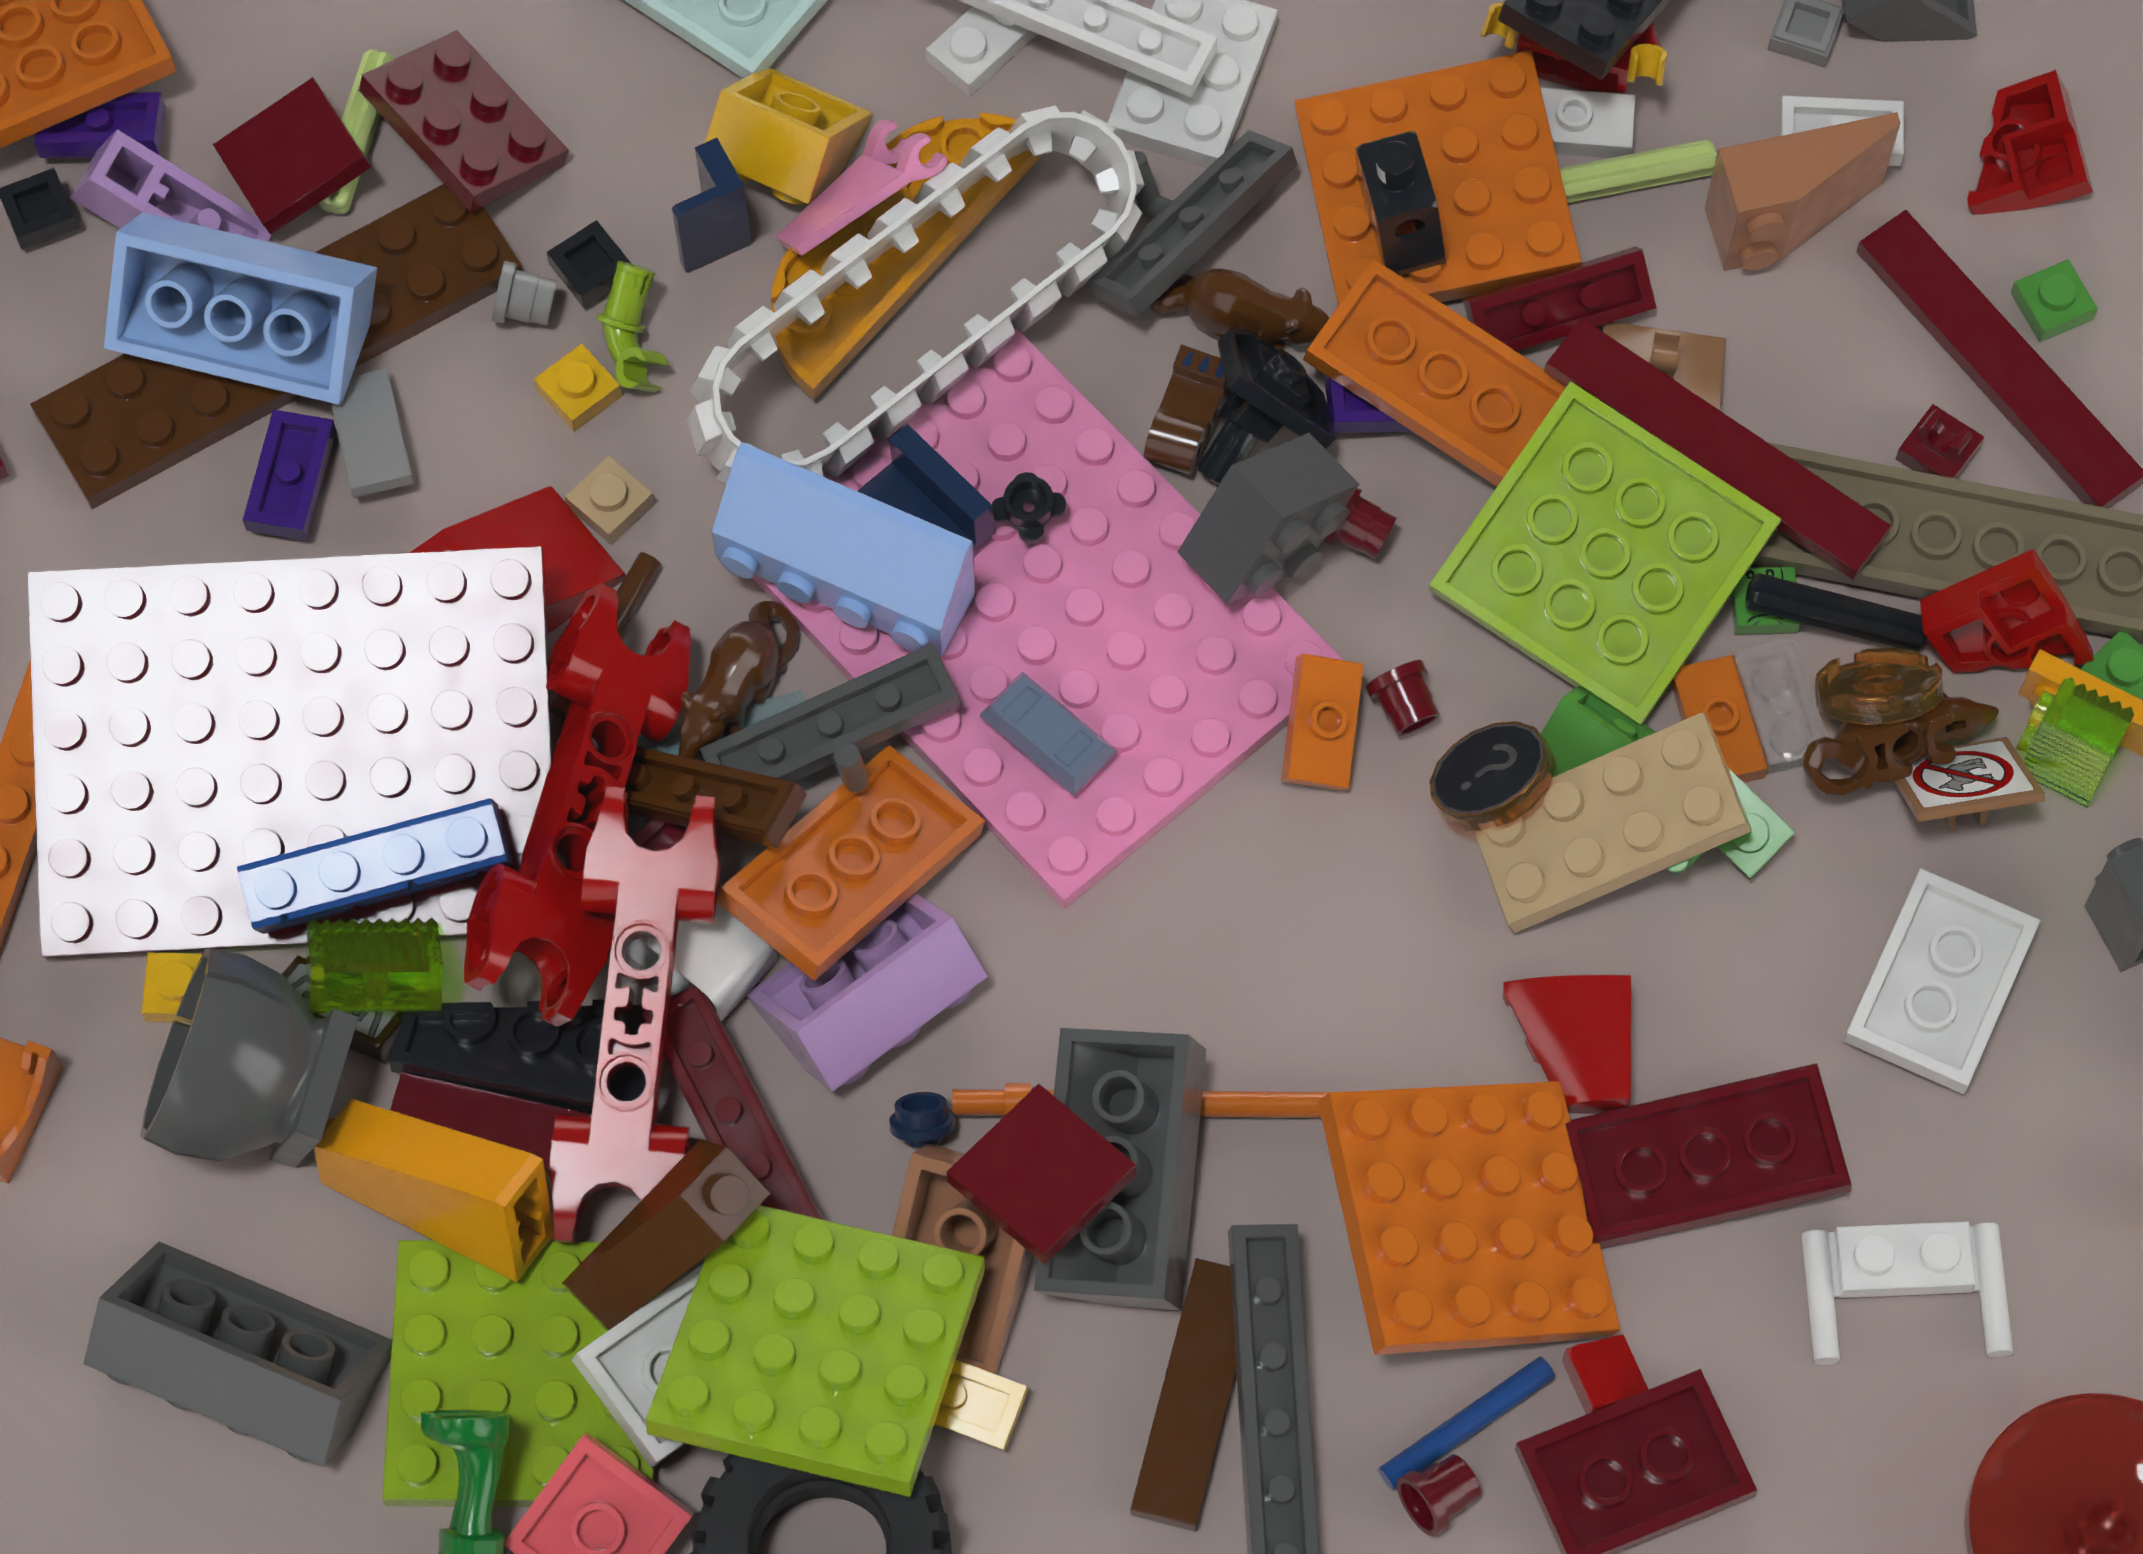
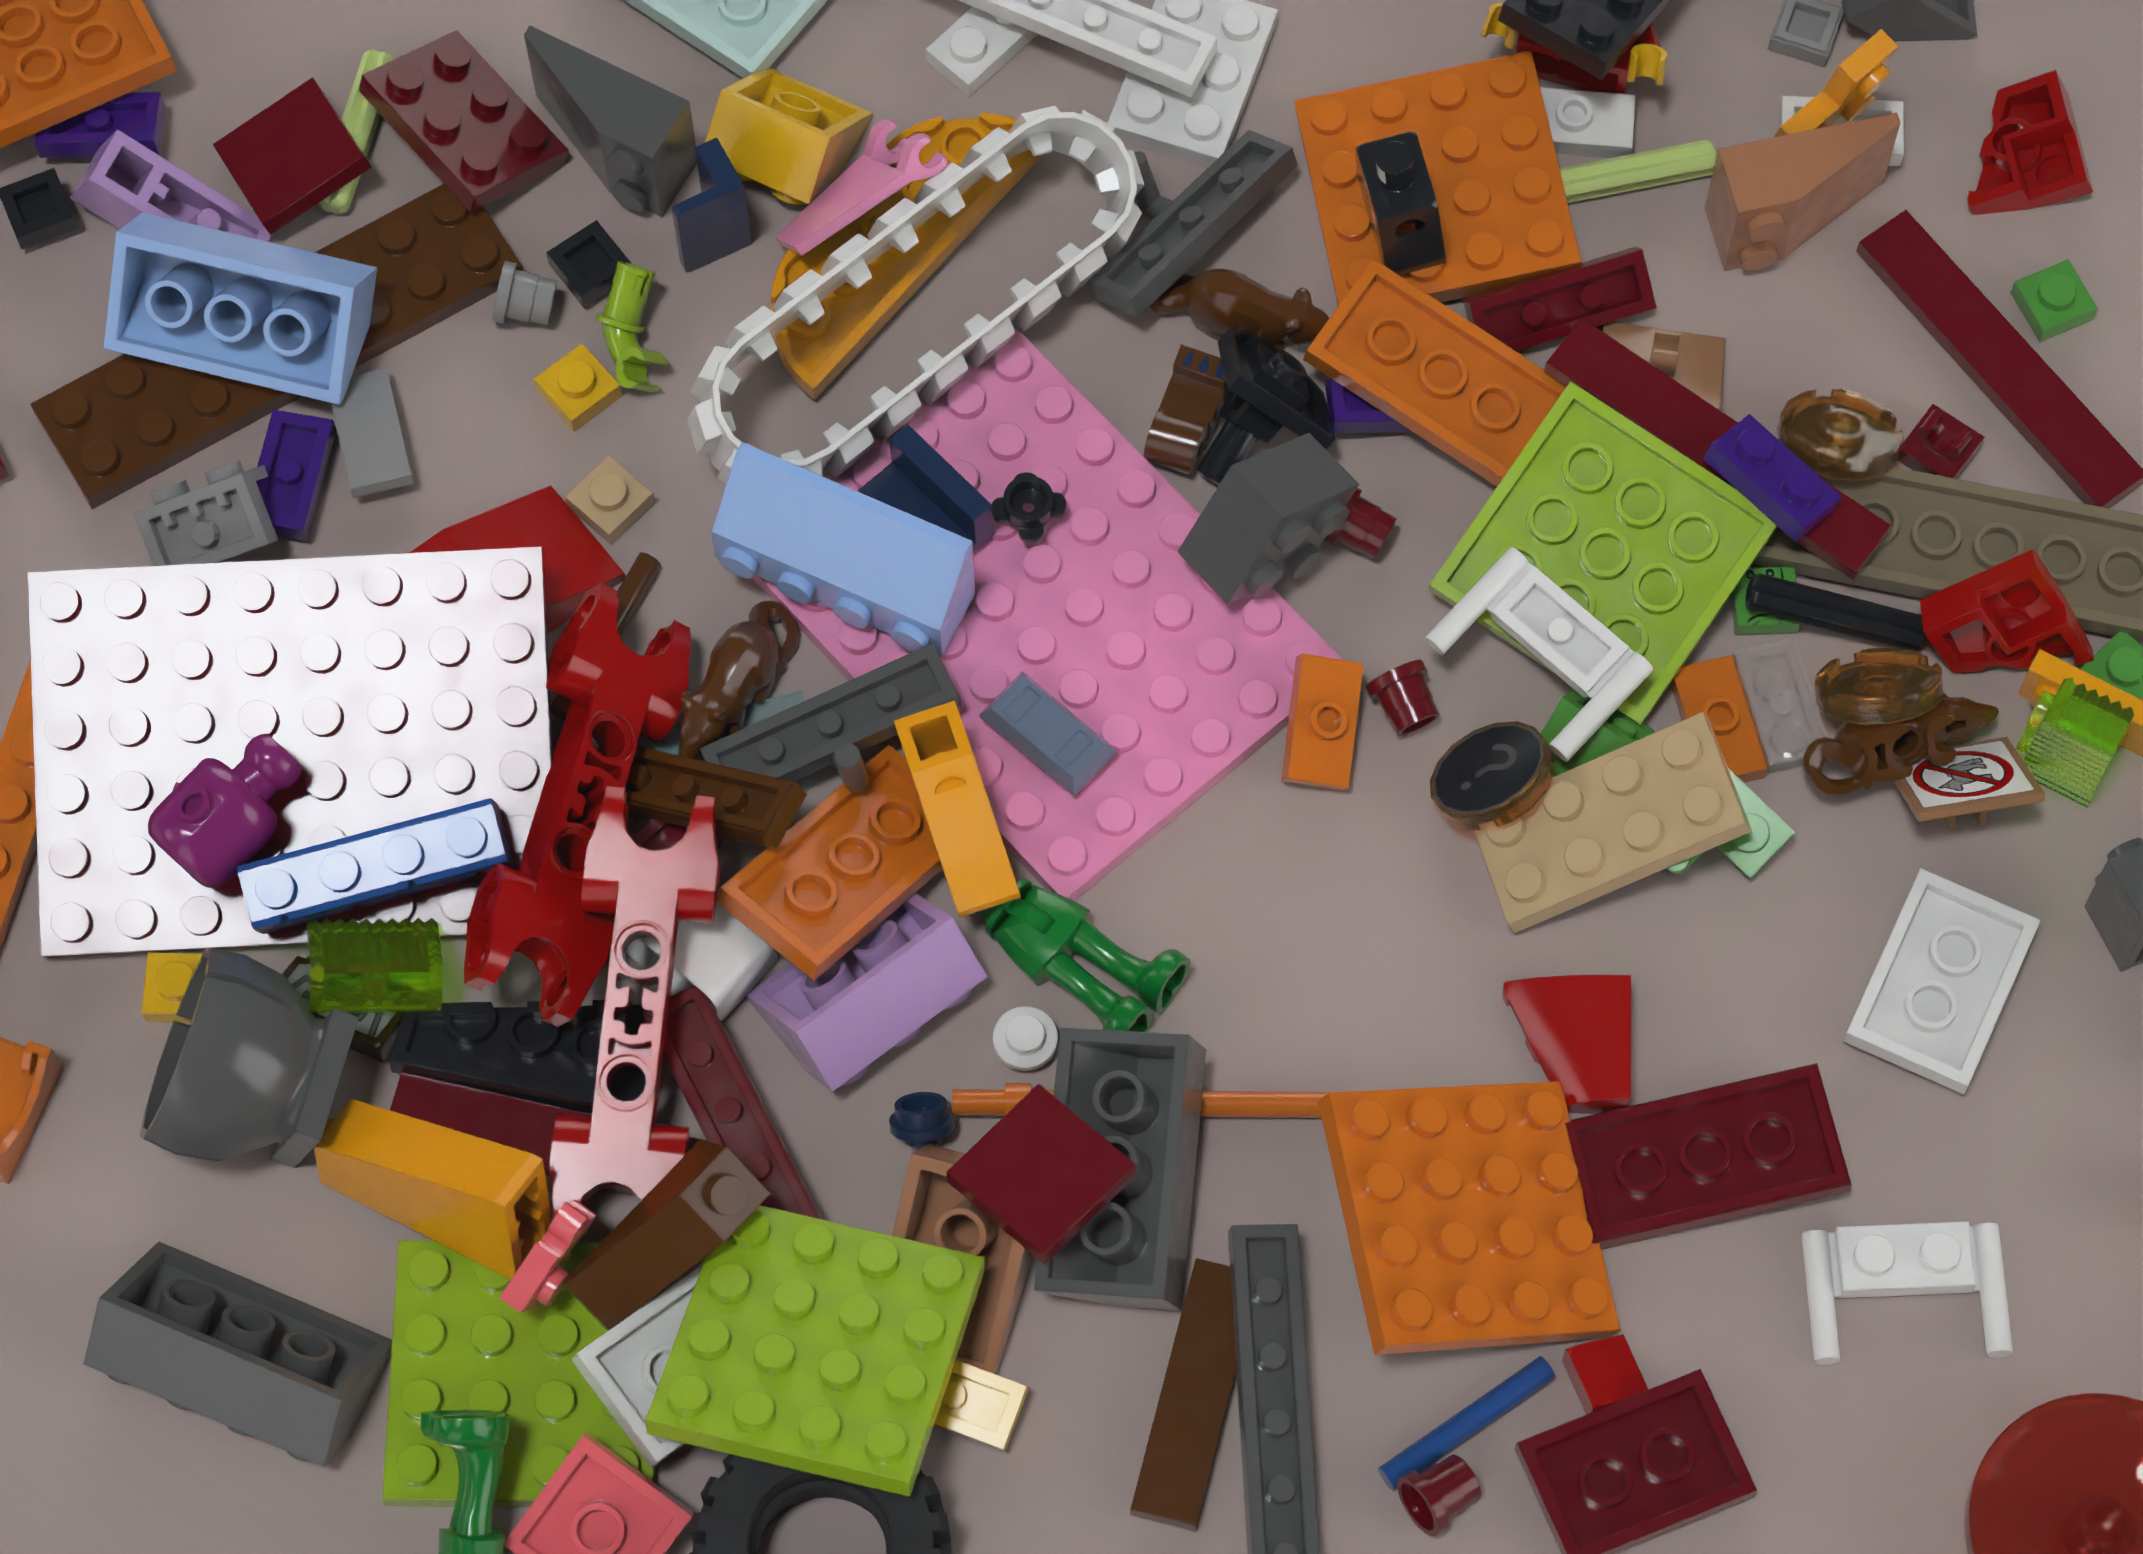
none -> light grey bracket [133,460,278,566]
none -> magenta piece [147,733,302,888]
none -> coral plate [499,1200,597,1313]
none -> dark grey slope [524,25,697,217]
none -> light orange slope [894,700,1021,918]
none -> green piece [973,878,1190,1032]
none -> white plate [993,1006,1058,1071]
none -> white plate [1425,547,1654,762]
none -> dark purple plate [1703,414,1842,542]
none -> light orange plate [1774,29,1898,137]
none -> clear orange tile [1777,389,1904,482]

